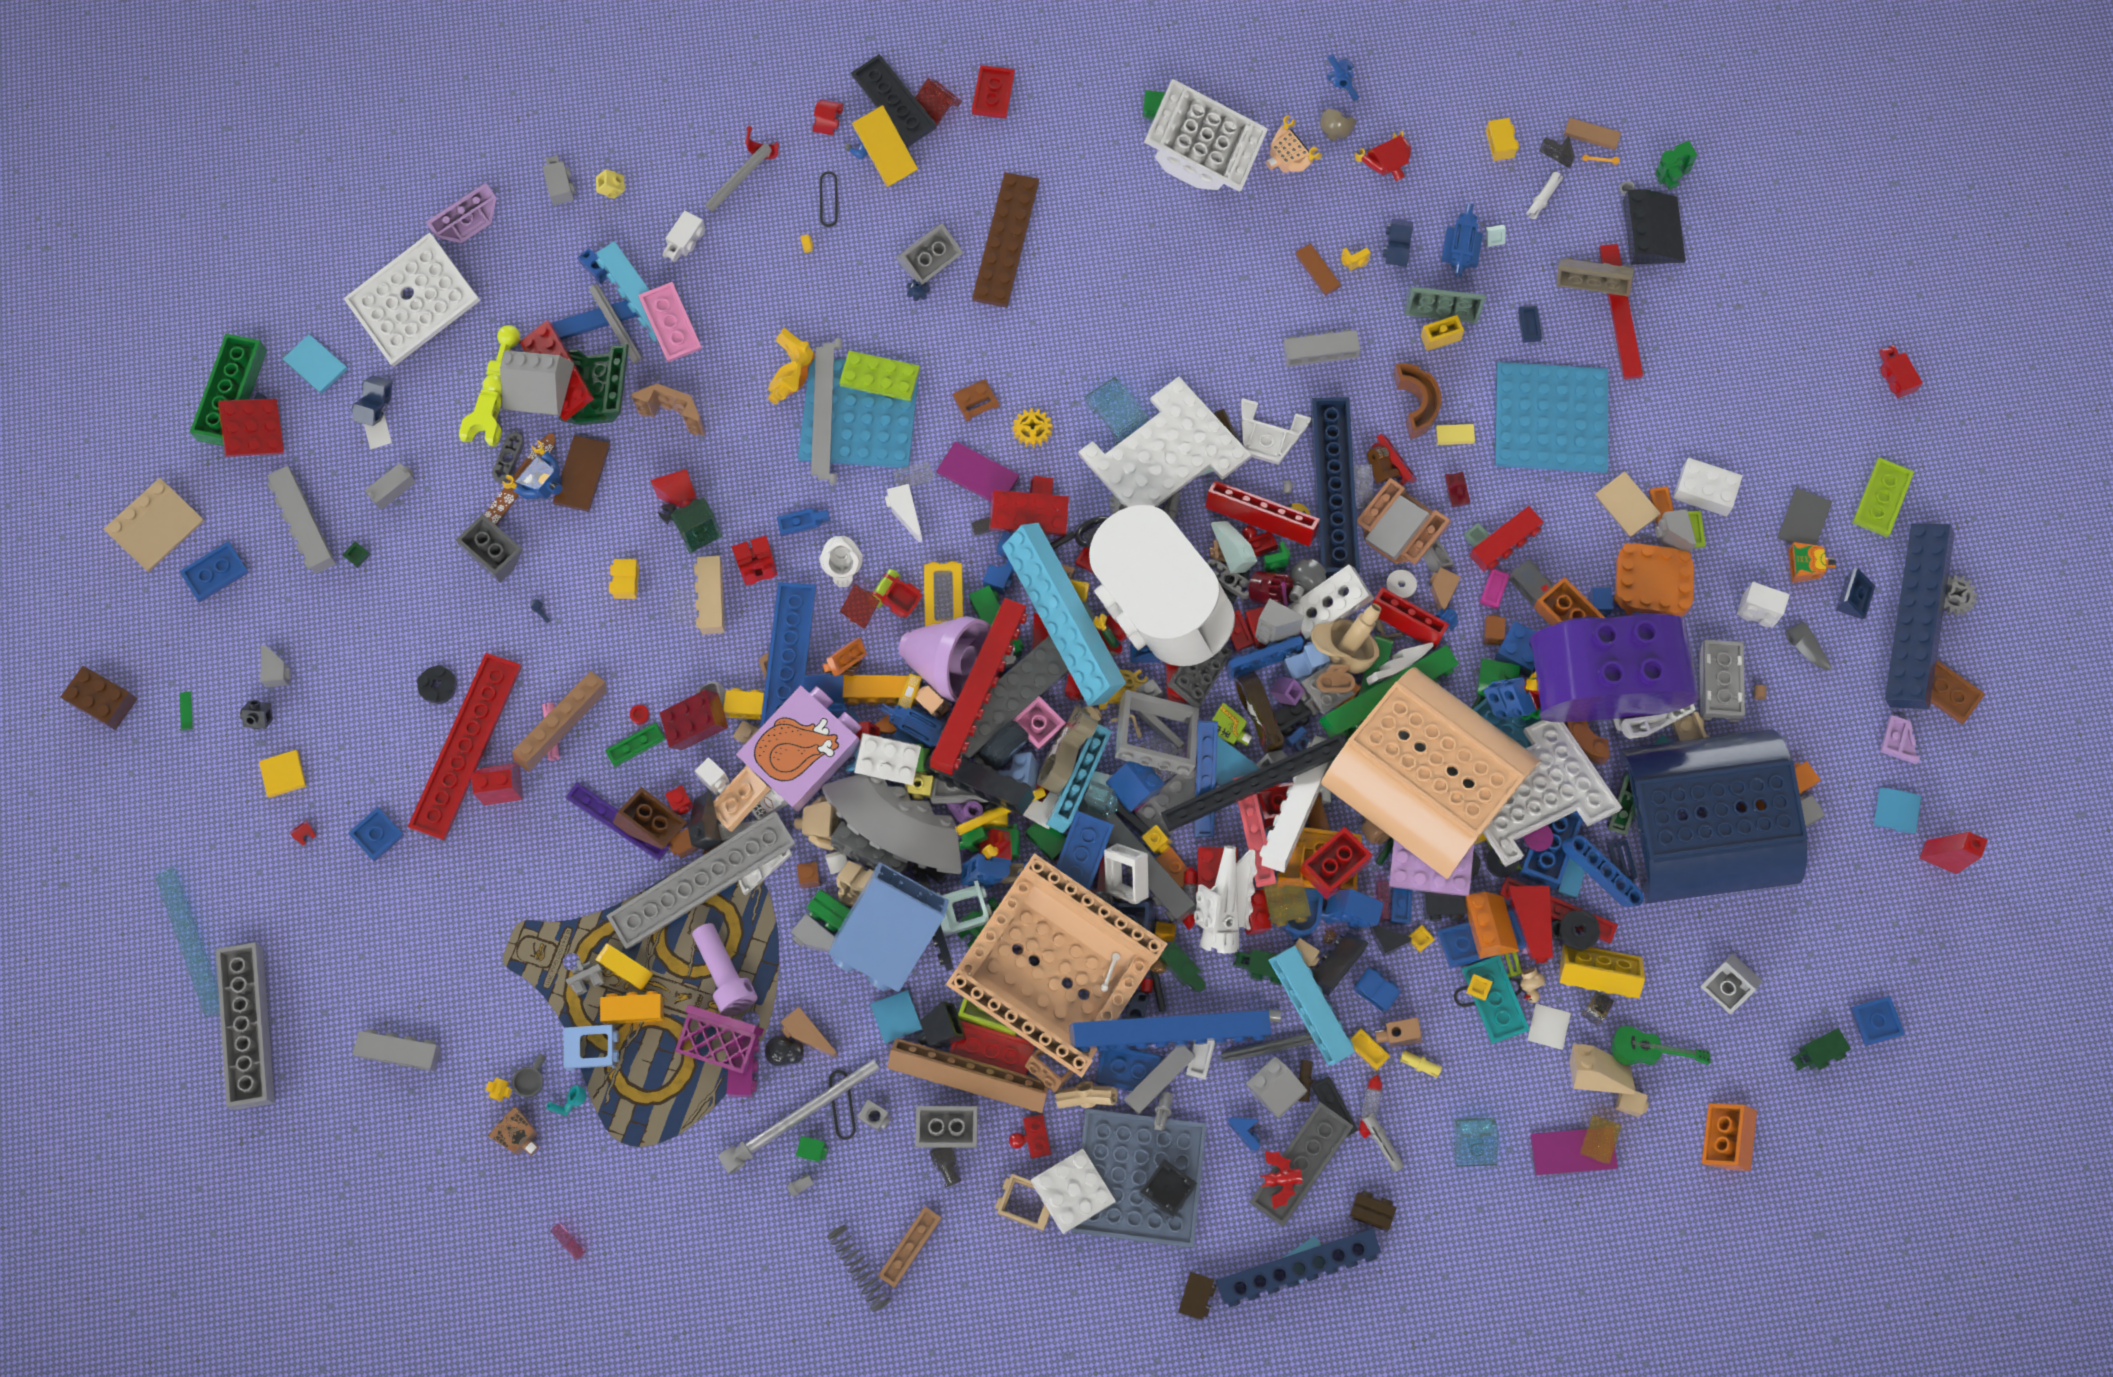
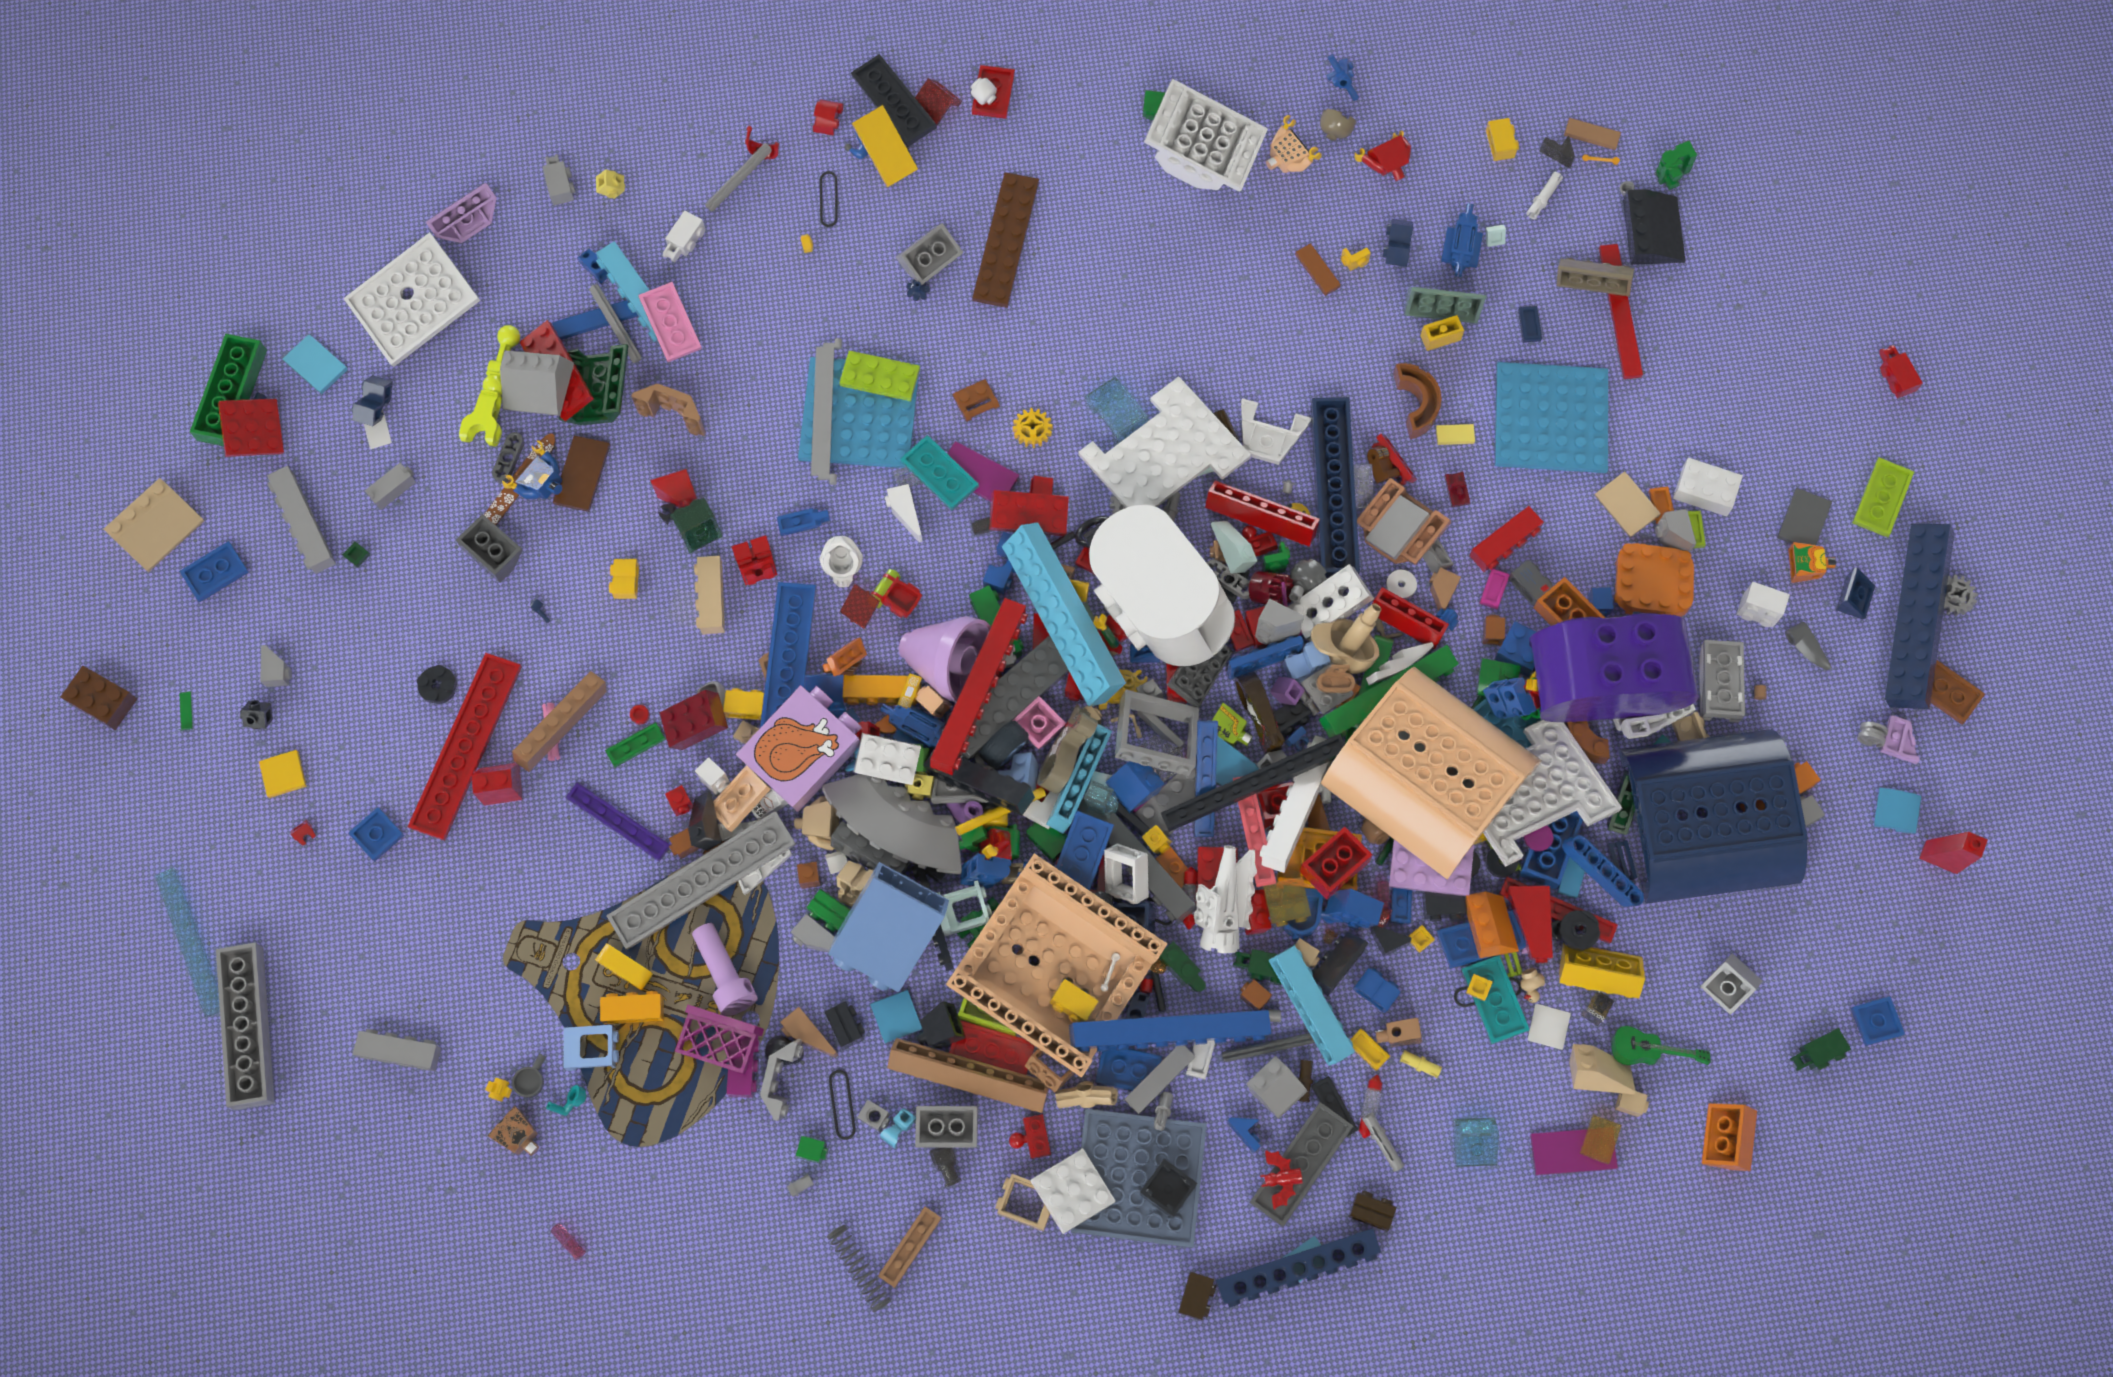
light grey hips [565,960,605,996] -> none
reddish brown slope [613,787,687,849] -> none
flat silver piece [718,1059,880,1174] -> none
yellow hips [767,328,815,405] -> none
piece [924,561,964,627] -> none
light orange plate [1155,921,1176,942] -> none
light grey brick [1283,330,1360,367] -> none
sand green plate [1463,523,1490,548] -> none
none -> light grey slope [760,1039,803,1121]
none -> black brick [824,1002,865,1050]
none -> medium azure leg [880,1108,916,1149]
none -> teal plate [900,435,979,511]
none -> white head [971,78,997,105]
none -> yellow brick [1049,979,1098,1023]
none -> dark orange brick [1240,980,1272,1011]
none -> clear red tile [1378,906,1392,927]
none -> light grey wheel [1857,722,1888,747]

